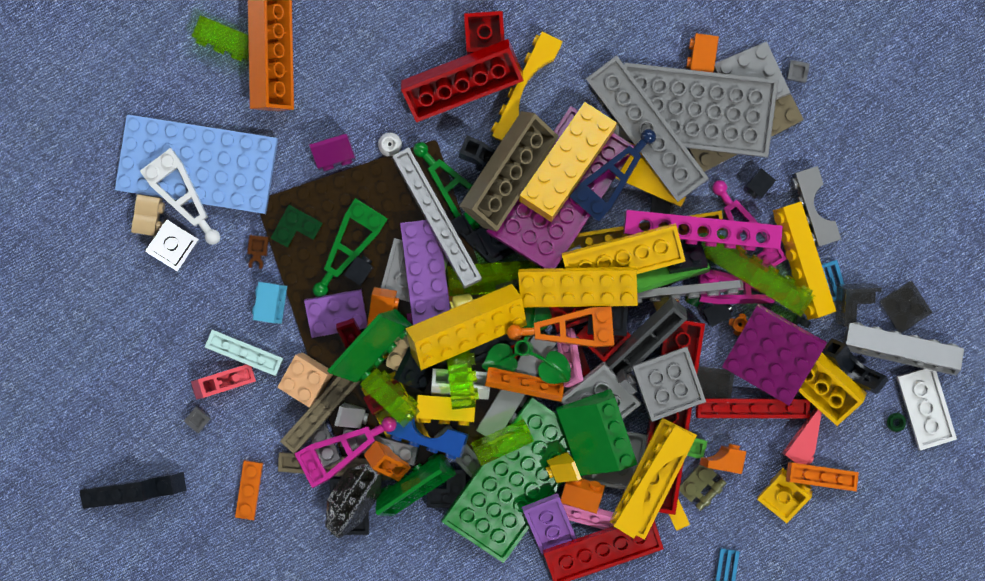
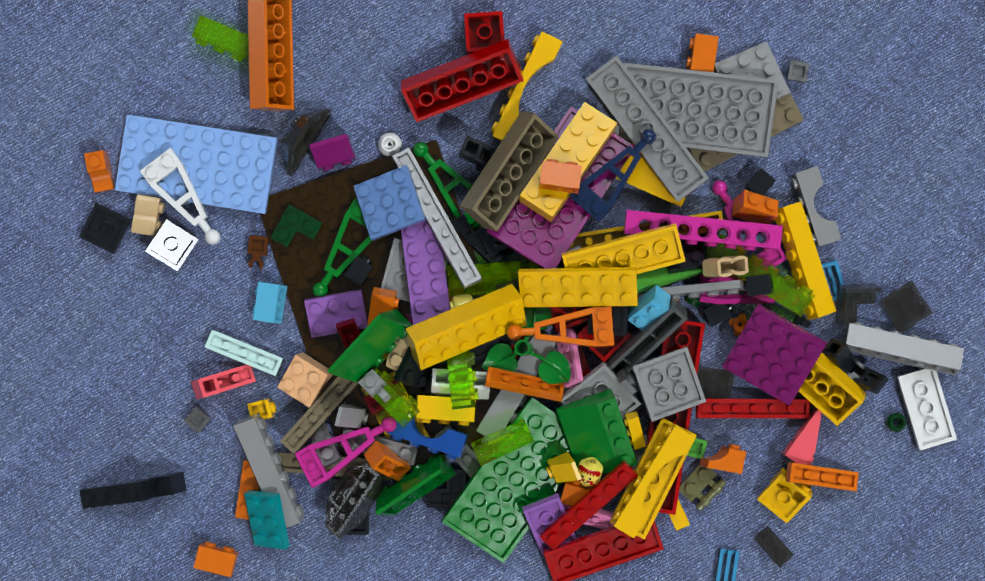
none -> black plate [79,203,131,254]
none -> orange arch [84,150,115,193]
none -> orange brick [193,541,239,577]
none -> light grey brick [233,413,304,528]
none -> teal plate [244,490,290,550]
none -> yellow bracket [247,398,277,419]
none -> clear smoke wedge [281,108,332,177]
none -> medium blue plate [354,165,426,241]
none -> light grey plate [358,369,391,403]
none -> orange brick [539,159,582,194]
none -> red plate [540,460,638,550]
none -> light yellow head [578,457,603,487]
none -> yellow piece [624,411,646,450]
none -> medium azure brick [628,284,671,331]
none -> tan brick [702,256,749,278]
none -> orange brick [732,190,779,224]
none -> black brick [743,273,774,297]
none -> clear smoke plate [753,525,794,568]

